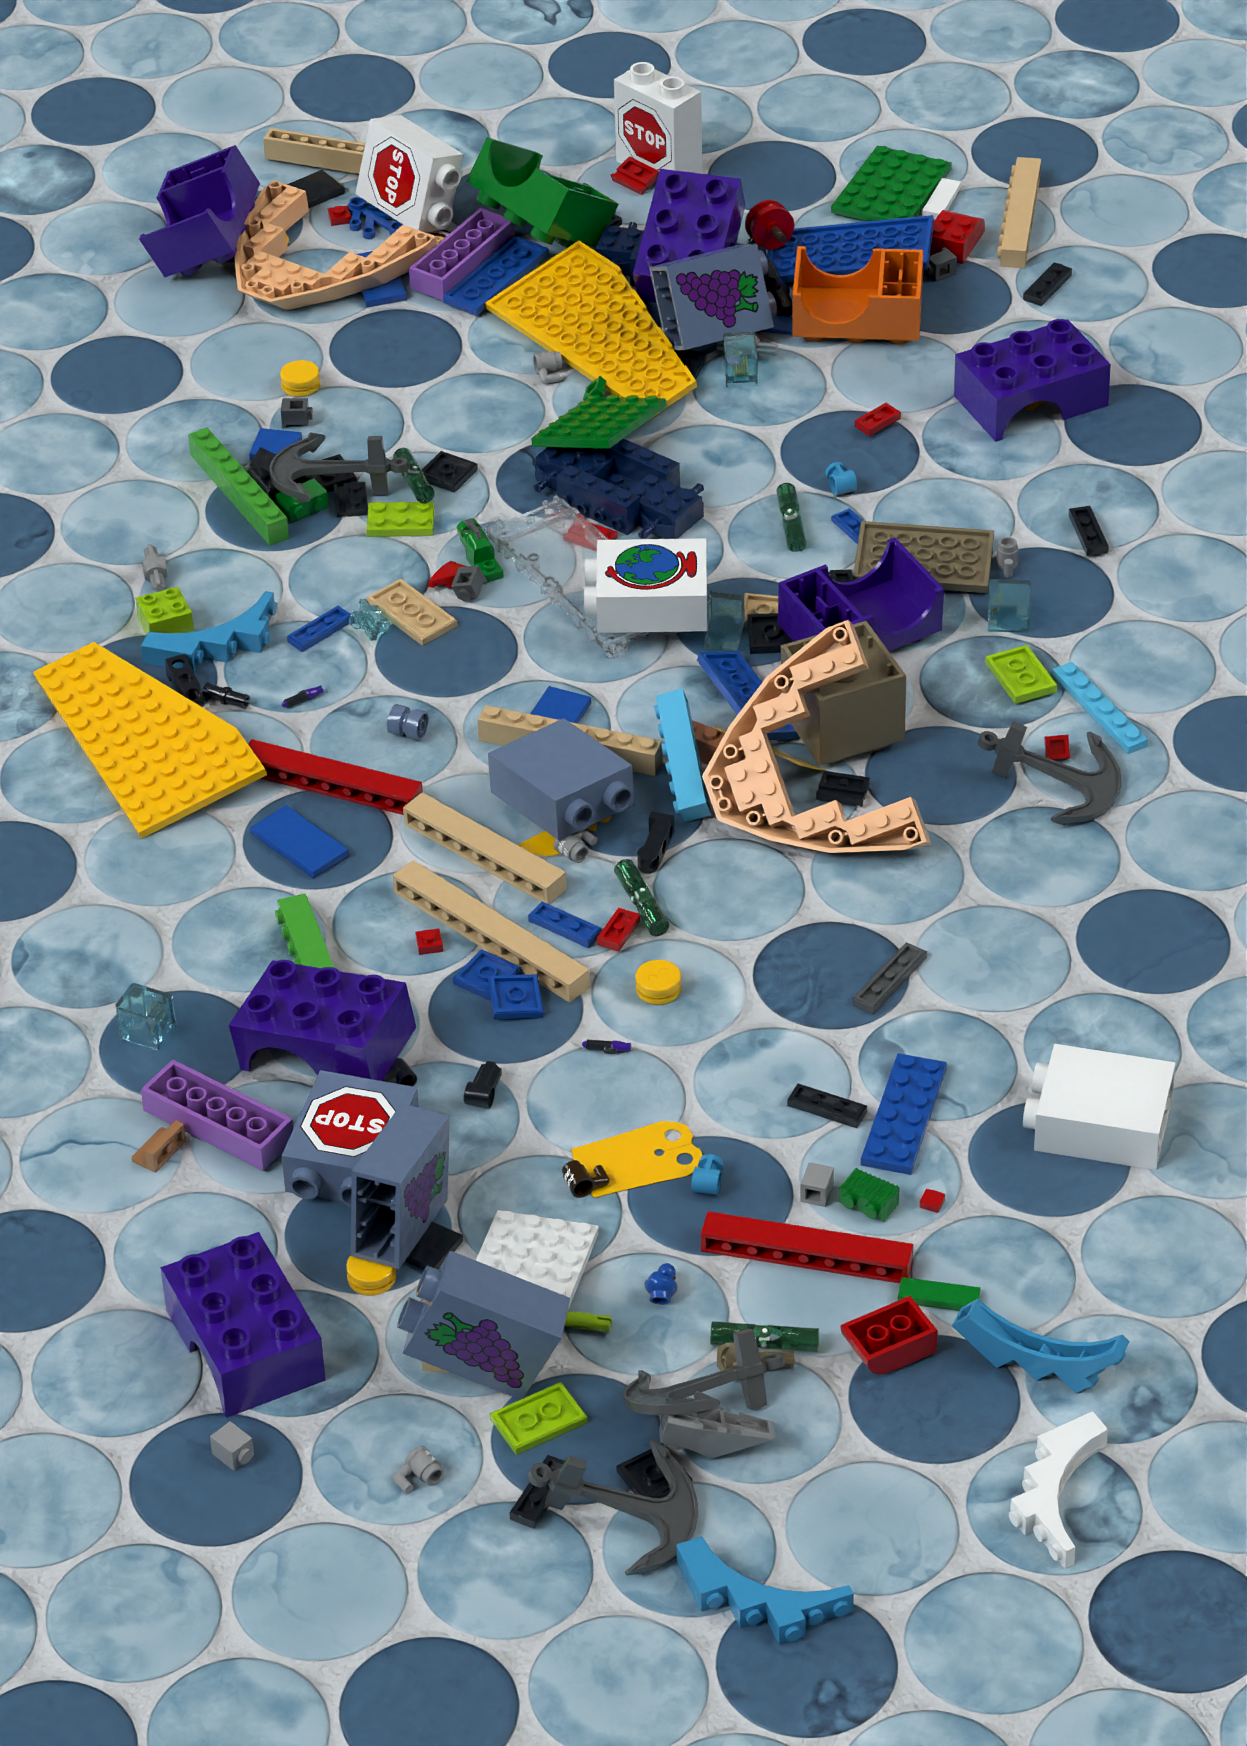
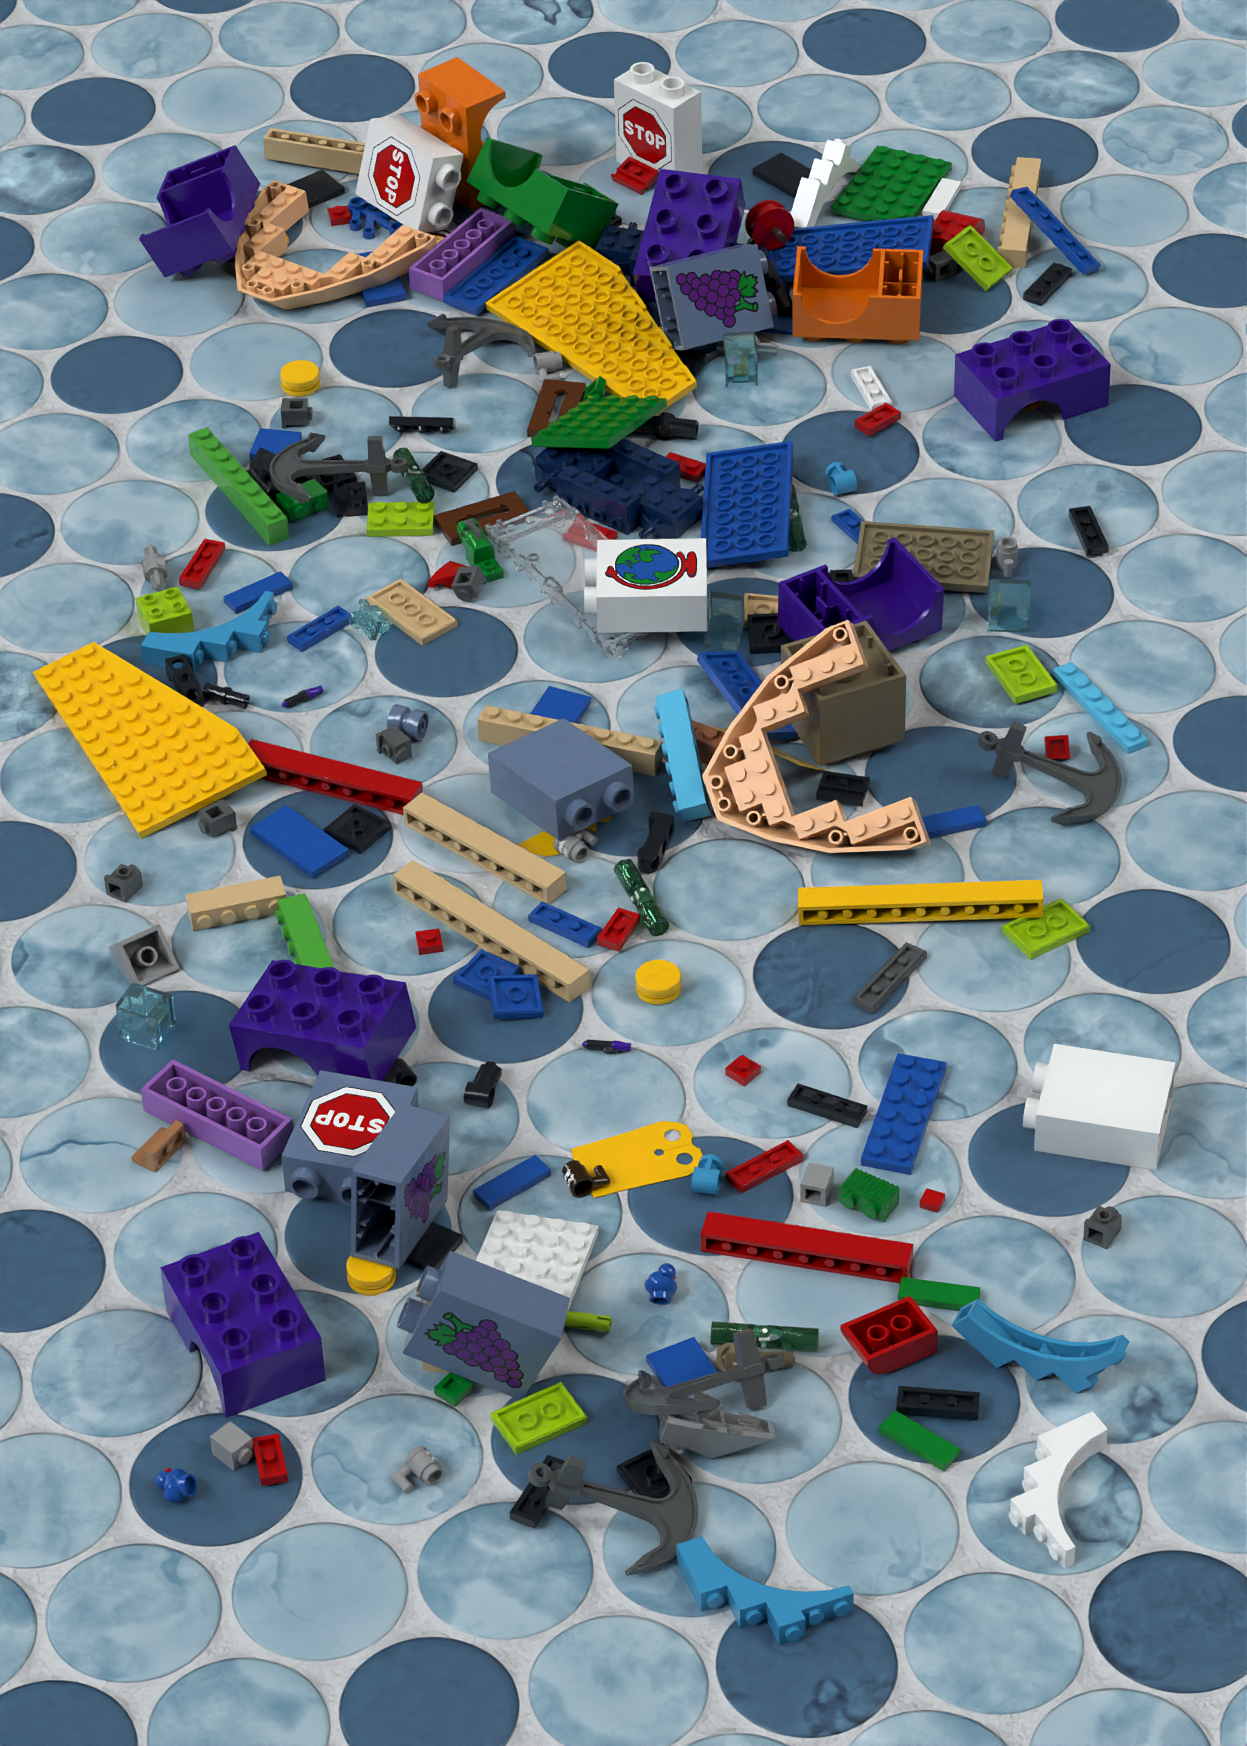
none -> dark grey brick [104,864,143,903]
none -> light grey slope [109,924,180,989]
none -> blue animal [155,1468,197,1503]
none -> red plate [179,538,226,589]
none -> tan brick [185,876,287,931]
none -> dark grey brick [198,799,237,837]
none -> blue tile [223,571,293,614]
none -> red plate [252,1433,288,1486]
none -> black tile [324,804,391,854]
none -> dark grey brick [376,725,412,764]
none -> black plate [389,416,456,433]
none -> orange piece [415,57,506,212]
none -> dark grey piece [427,314,536,388]
none -> reddish brown piece [434,491,532,546]
none -> green plate [434,1372,473,1406]
none -> blue tile [473,1155,551,1211]
none -> reddish brown piece [527,379,586,437]
none -> black piece [633,412,699,441]
none -> blue tile [646,1337,718,1387]
none -> red plate [666,452,706,483]
none -> blue plate [701,441,794,568]
none -> red plate [725,1055,761,1086]
none -> red tile [726,1140,803,1194]
none -> black tile [752,152,811,198]
none -> white arch [791,139,860,228]
none -> yellow brick [798,880,1043,925]
none -> white tile [851,366,892,411]
none -> green tile [878,1410,961,1471]
none -> black plate [896,1386,980,1420]
none -> blue tile [922,805,987,838]
none -> lime tile [943,225,1013,291]
none -> lime tile [1002,898,1090,960]
none -> blue plate [1010,187,1101,275]
none -> dark grey brick [1083,1206,1122,1249]

